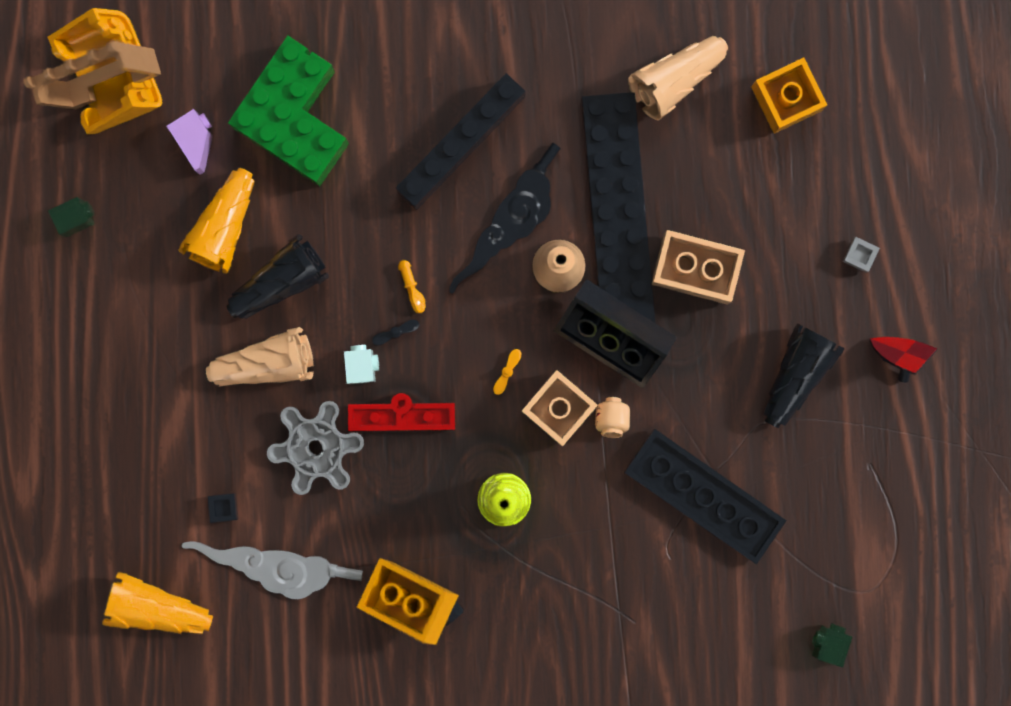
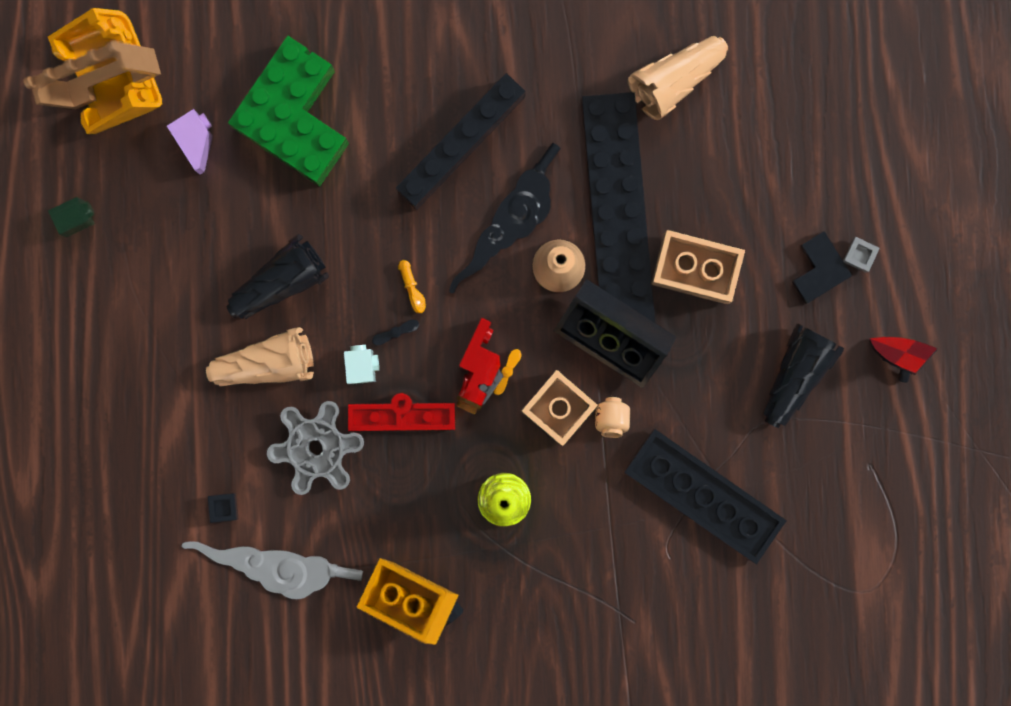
light orange cone [103,572,213,635] -> none
light orange cone [178,168,255,273] -> none
light orange brick [751,58,827,134] -> none
clear green brick [812,623,853,668] -> none
none -> red plate [456,318,503,415]
none -> black tile [792,231,852,304]

